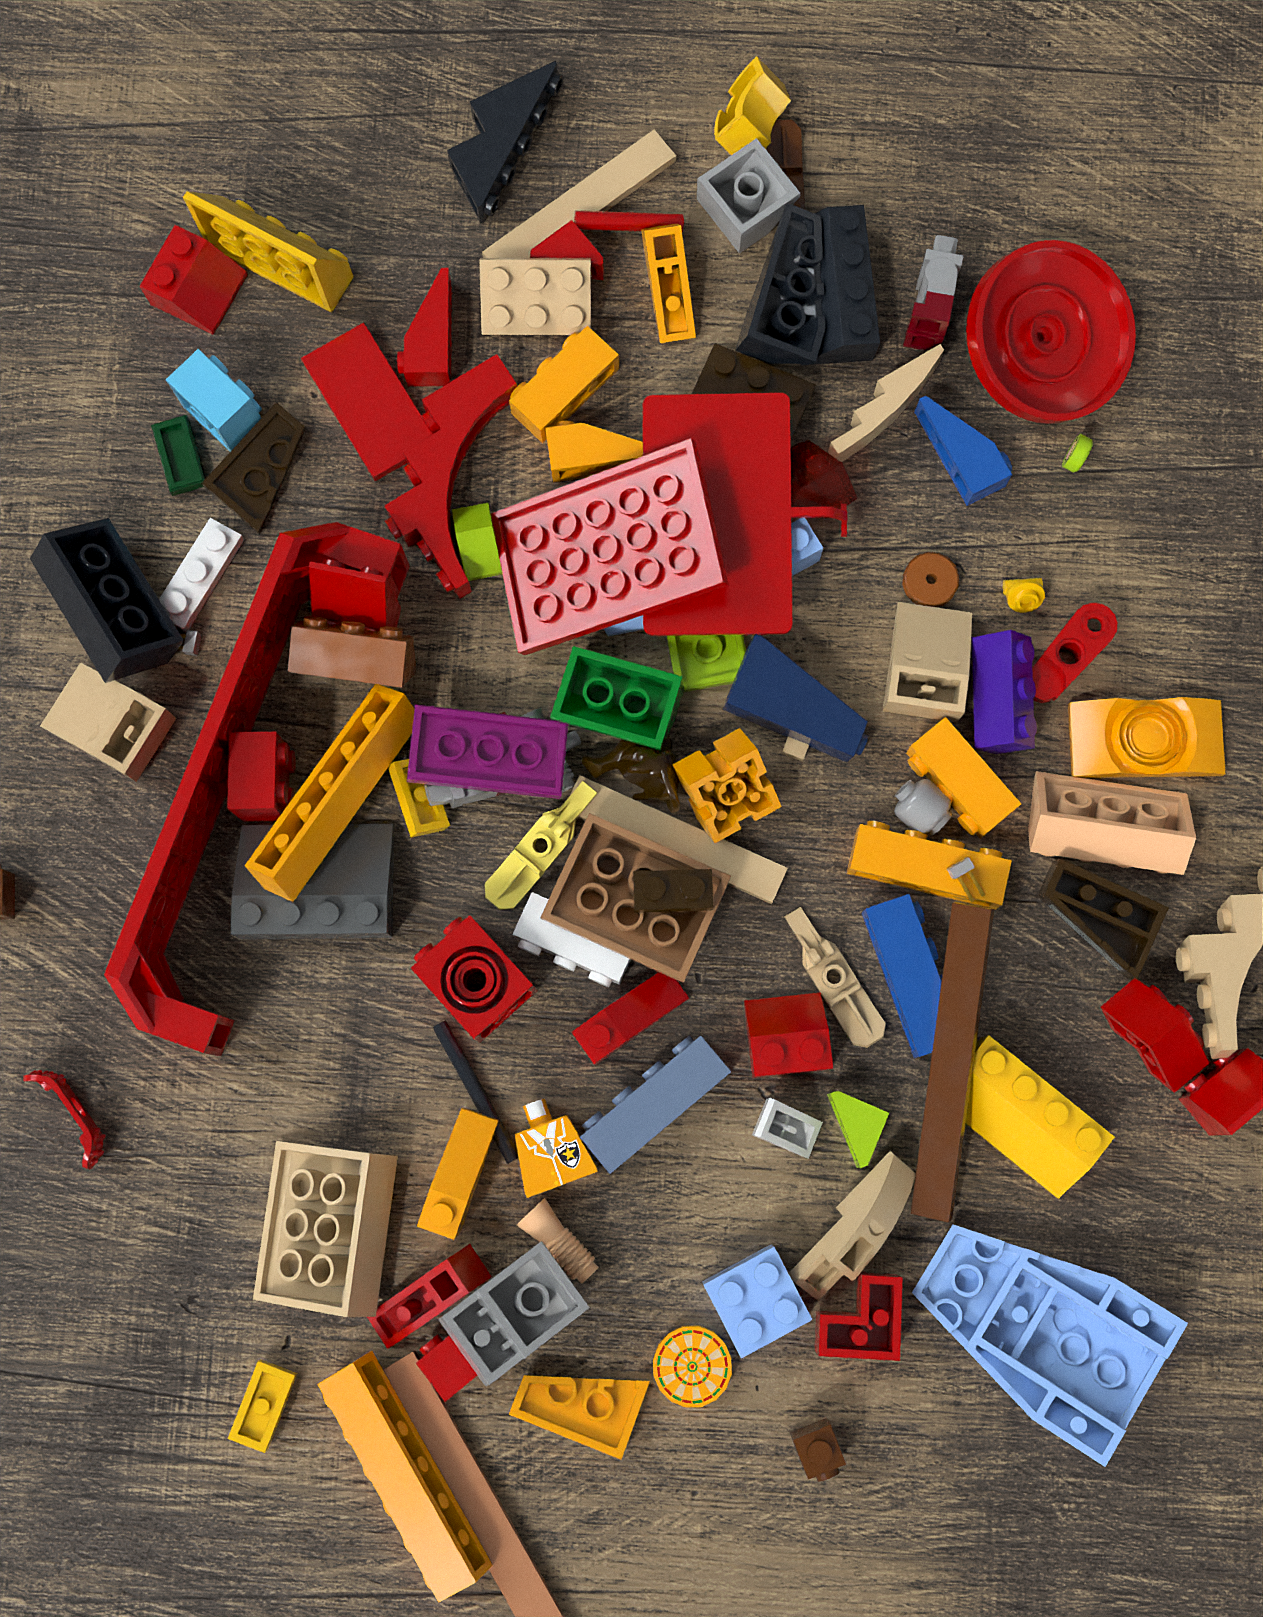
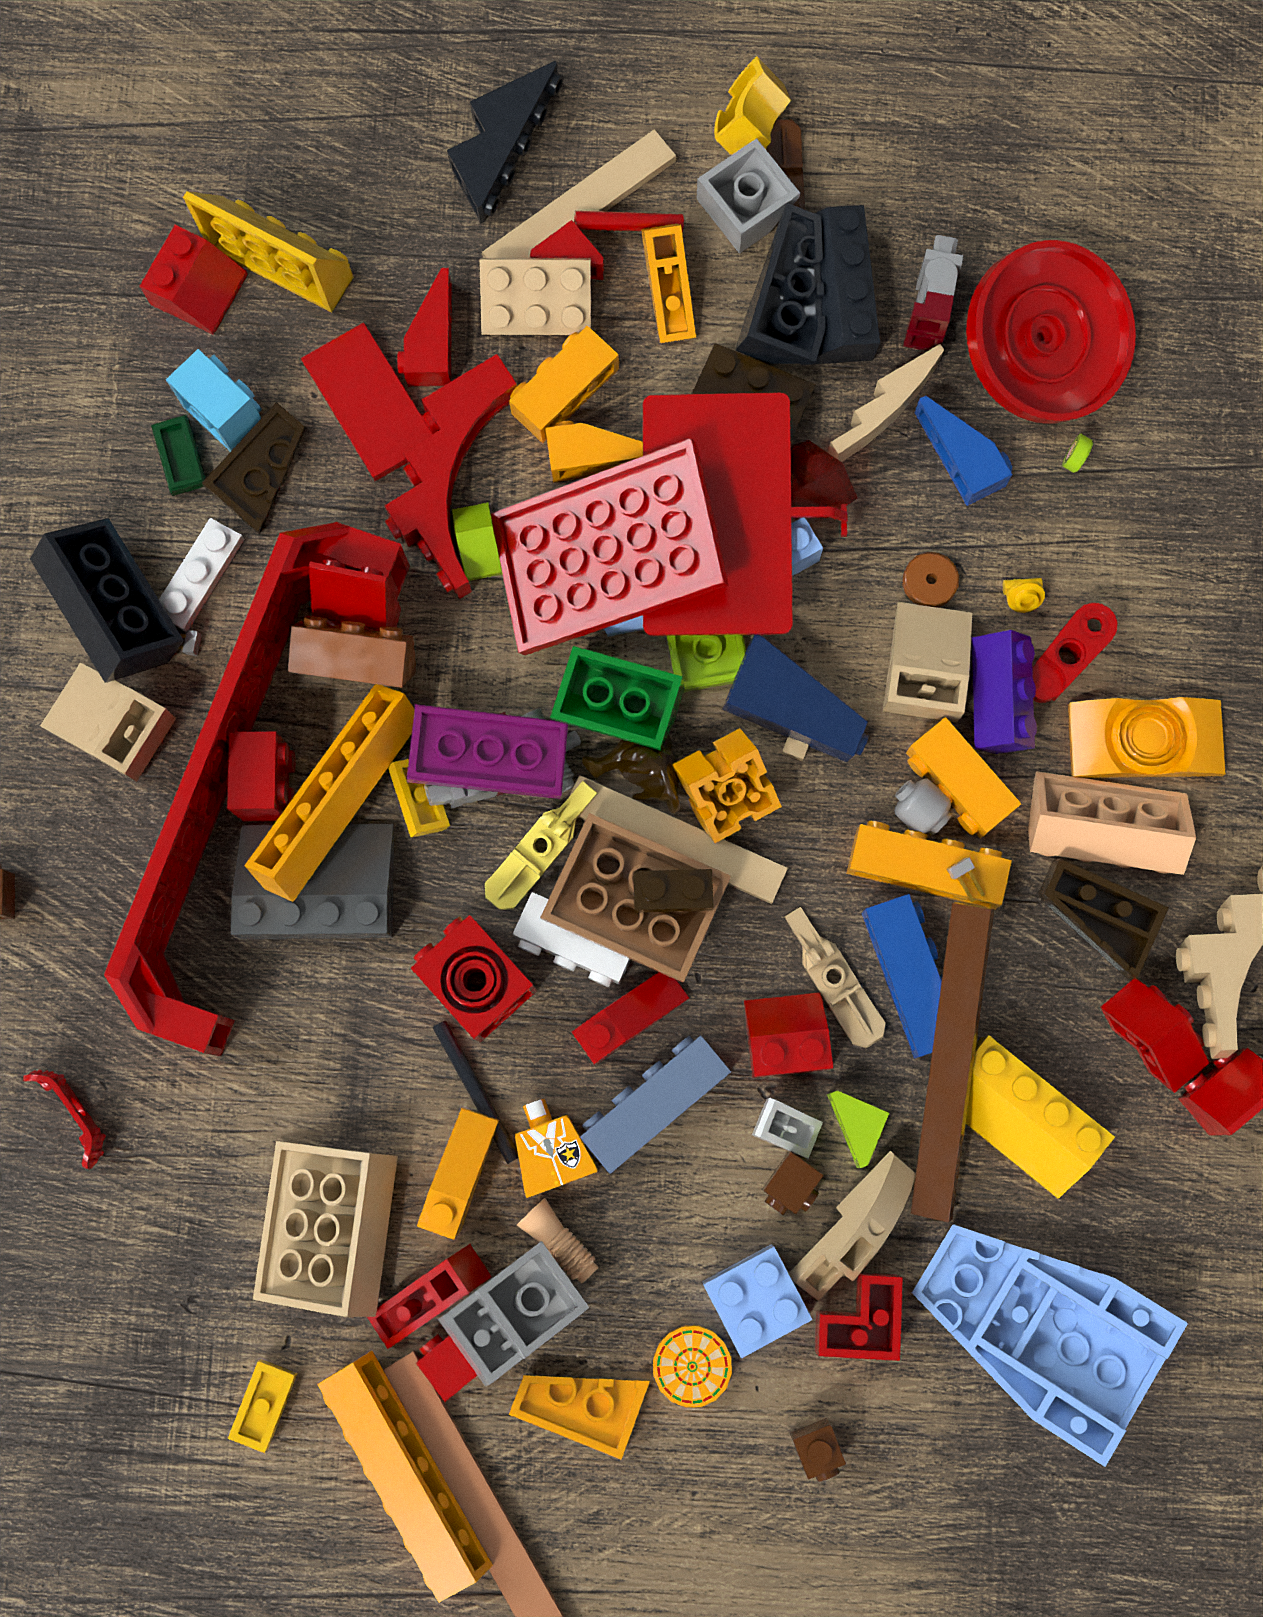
none -> reddish brown brick [761,1151,823,1216]

